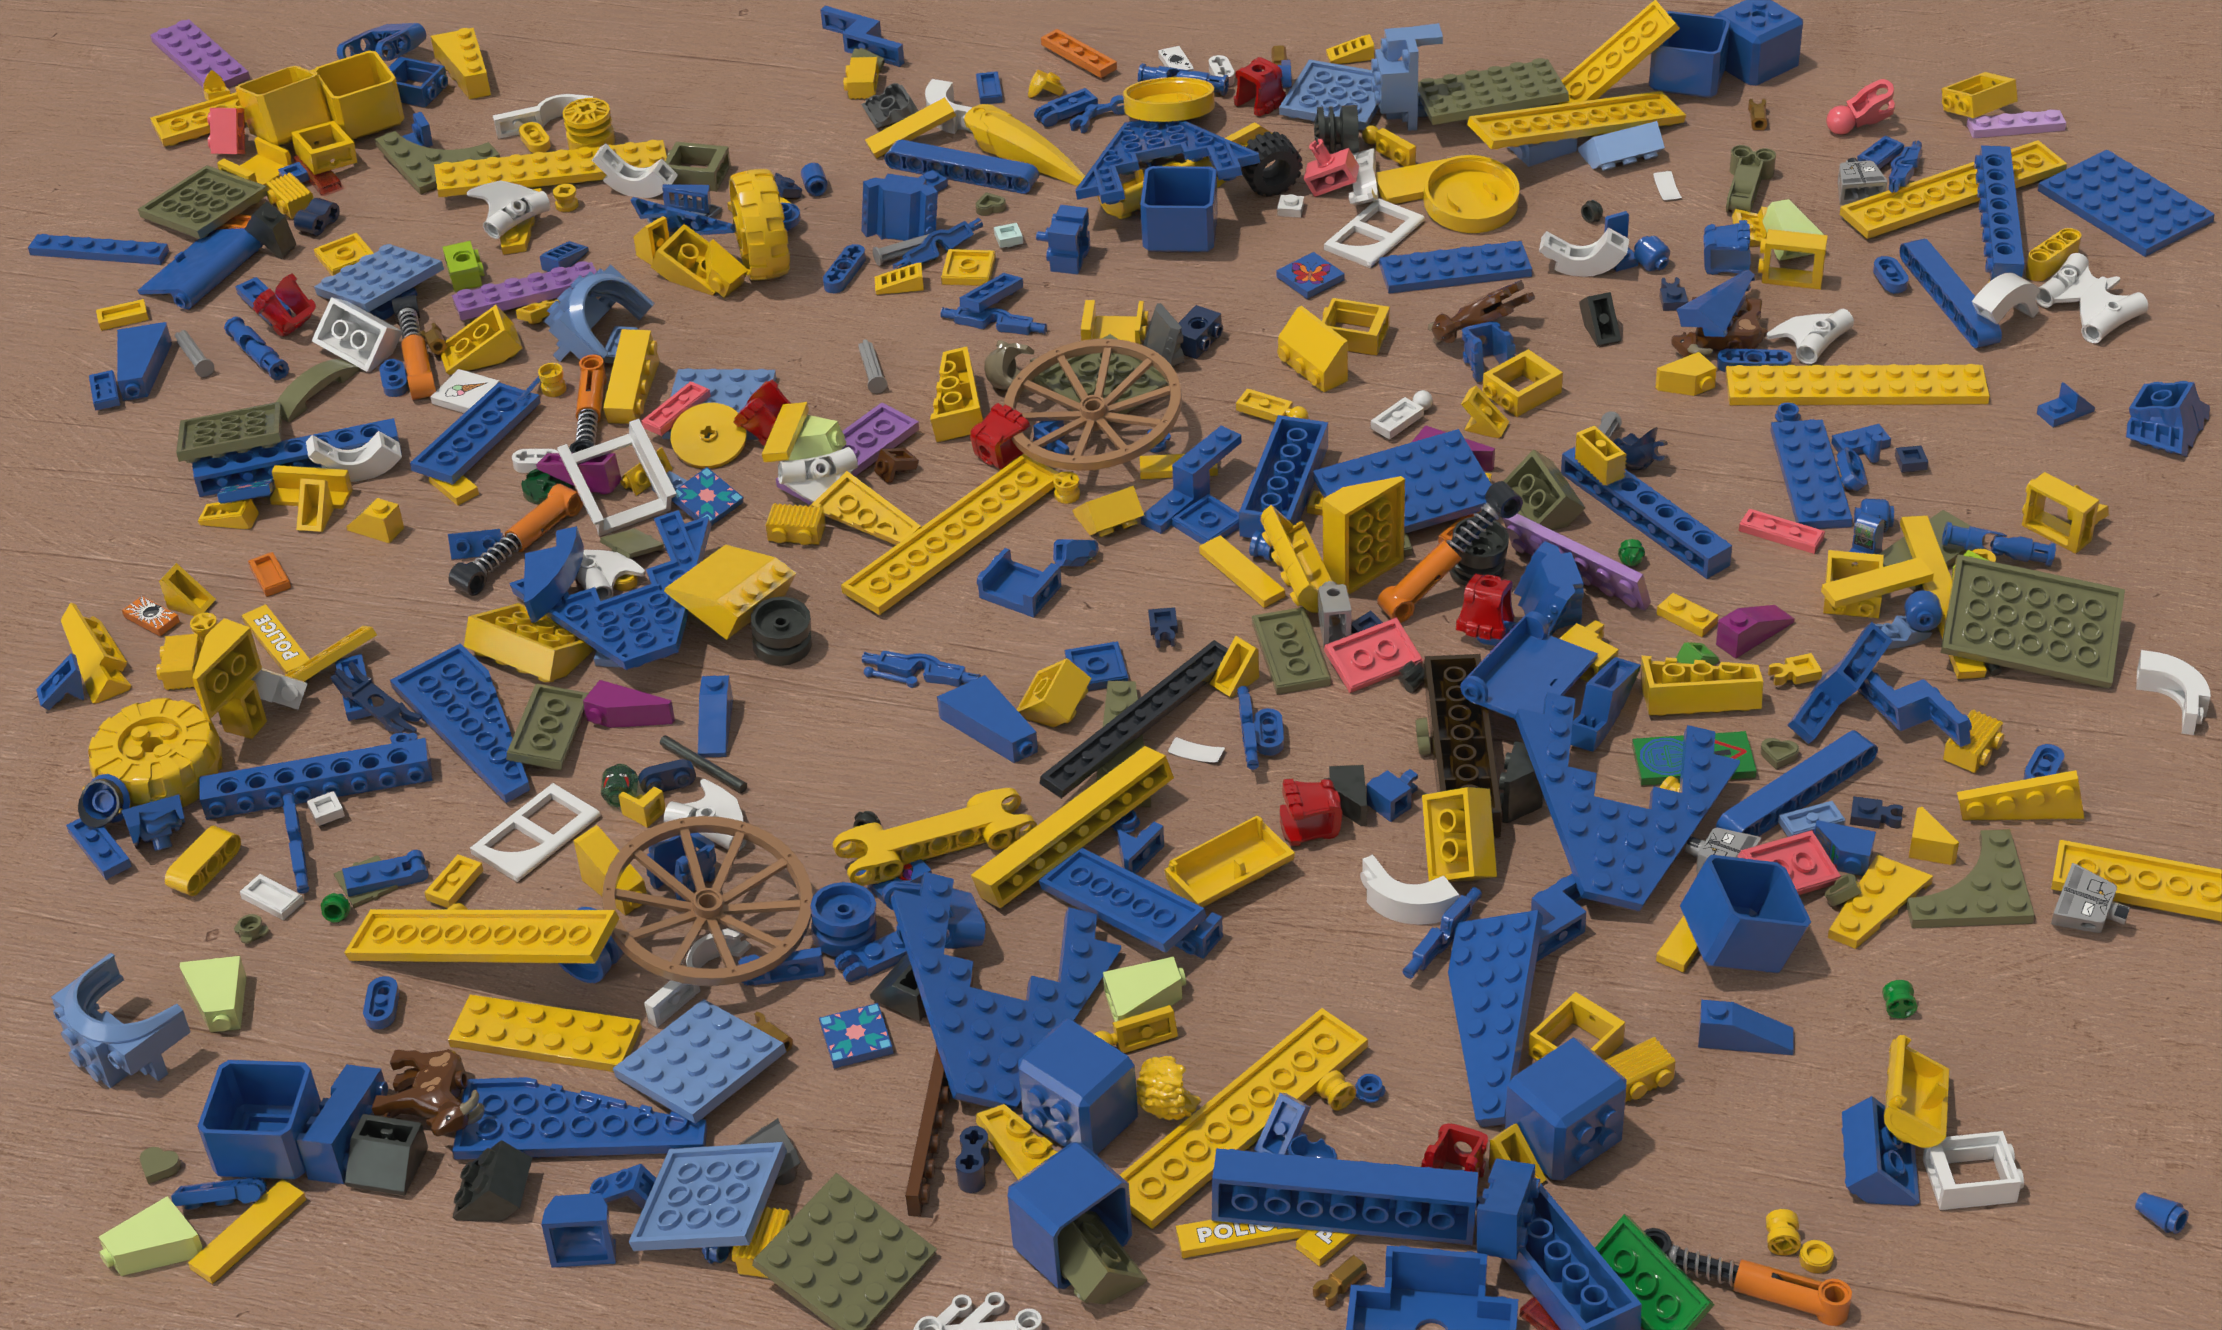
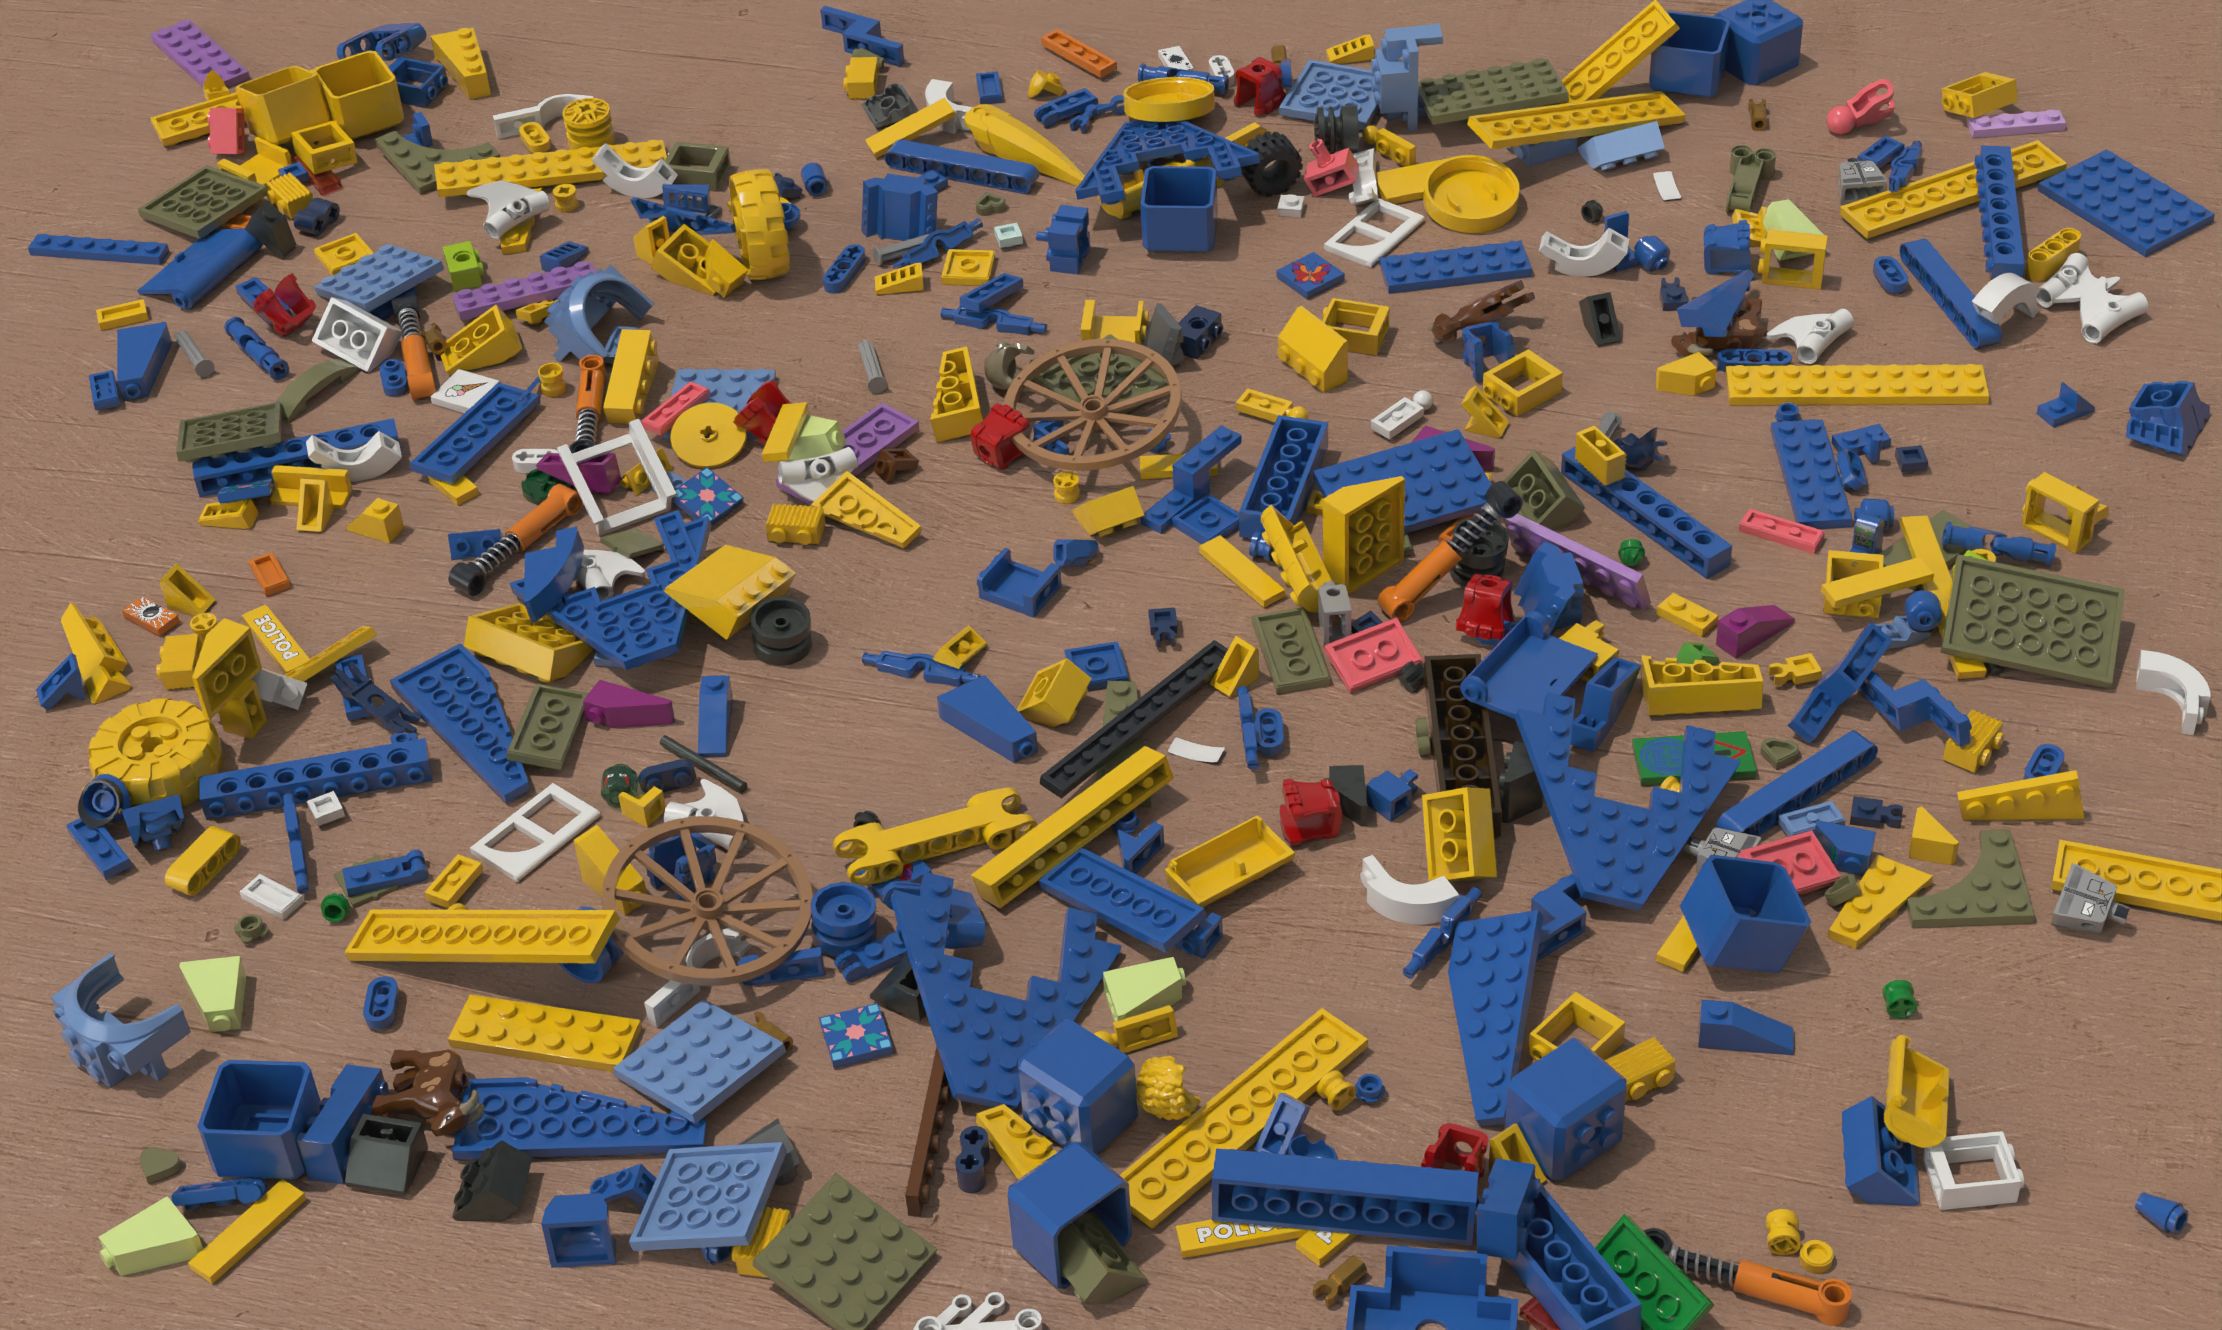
yellow tile [613,574,638,591] -> none
yellow plate [841,454,1059,615] -> none
blue hinge [864,666,918,688] -> none
none -> yellow slope [932,625,988,669]

